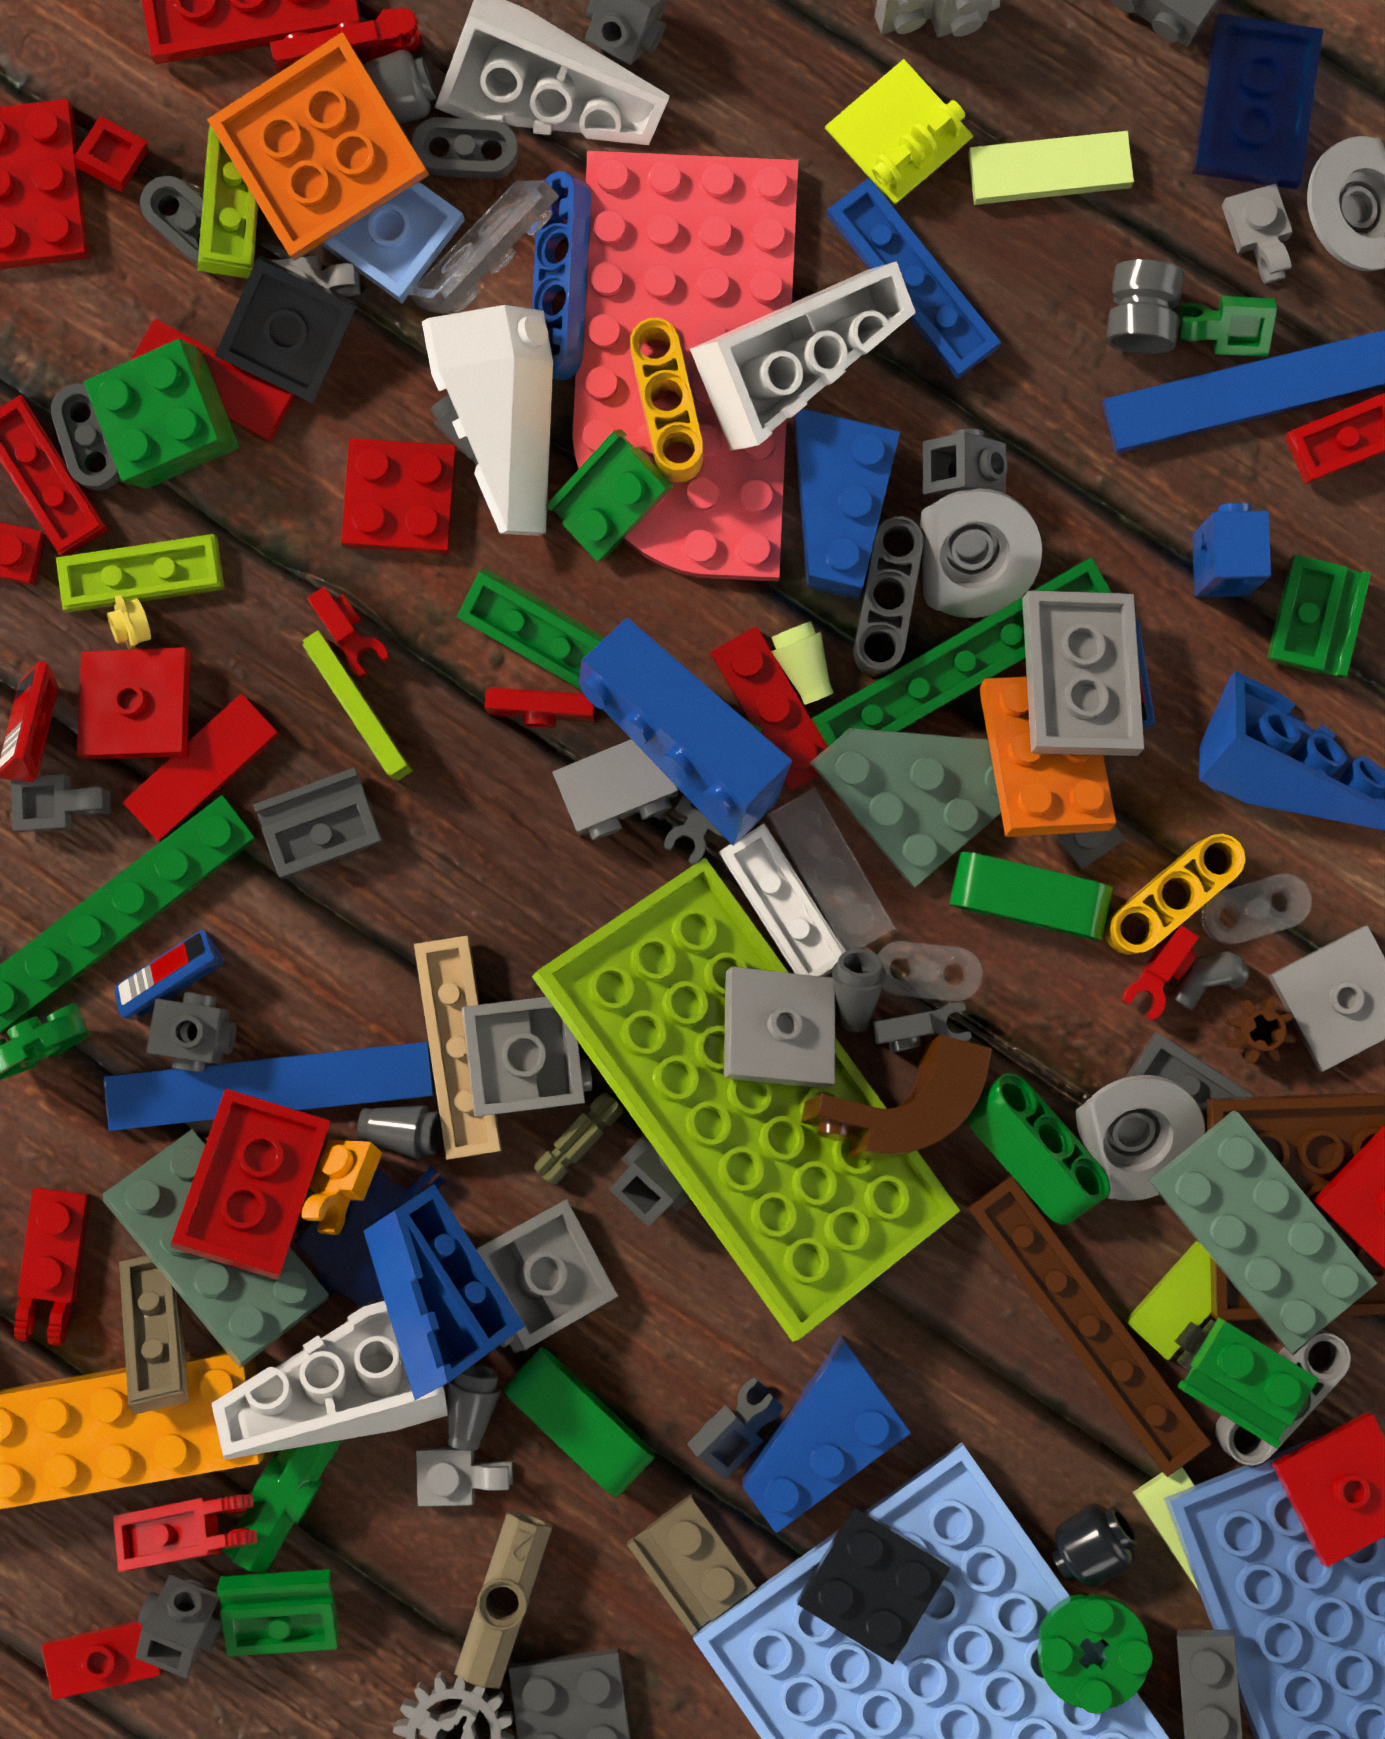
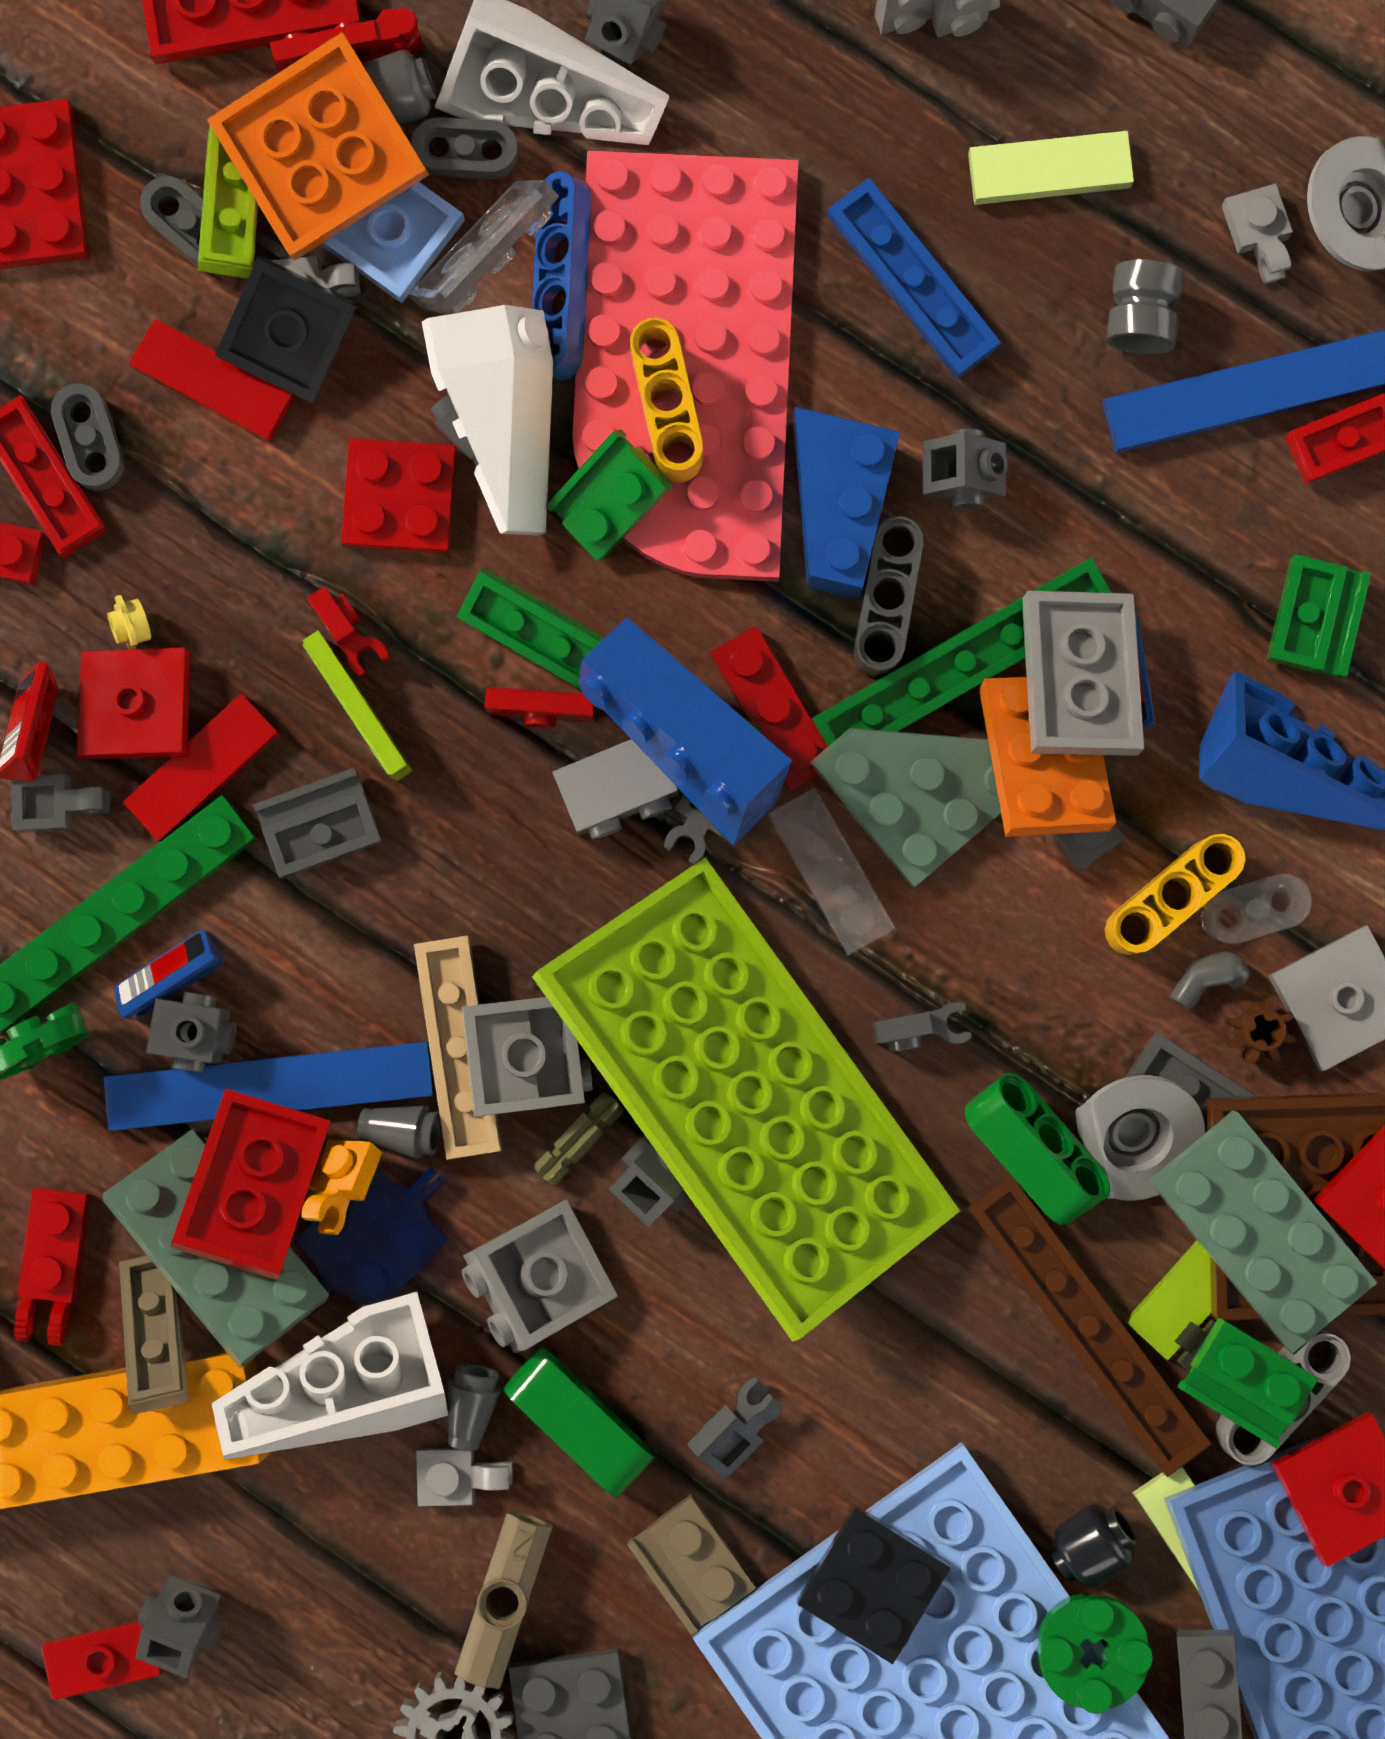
lime tile [56,534,225,613] -> none
red plate [74,116,148,192] -> none
green brick [83,339,240,489] -> none
red hinge [113,1494,257,1572] -> none
green plate [217,1569,340,1657] -> none
green piece [223,1440,343,1574] -> none
blue wedge [363,1185,525,1400] -> none
white wedge [690,261,916,451] -> none
white tile [719,824,845,977] -> none
light grey plate [724,967,835,1088] -> none
blue wedge [742,1335,911,1533] -> none
yellowish green cone [771,621,834,705] -> none
reddish brown arch [801,1035,992,1160] -> none
neon yellow hinge [825,59,974,206] -> none
dark grey cone [832,949,887,1032] -> none
clear plate [877,941,983,1002] -> none
light grey hat [920,488,1042,618] -> none
green beam [949,852,1114,941] -> none
red plate [1121,925,1199,1021] -> none
green plate [1178,296,1277,357] -> none
clear blue plate [1192,13,1323,190] -> none
blue brick [1192,503,1271,598] -> none

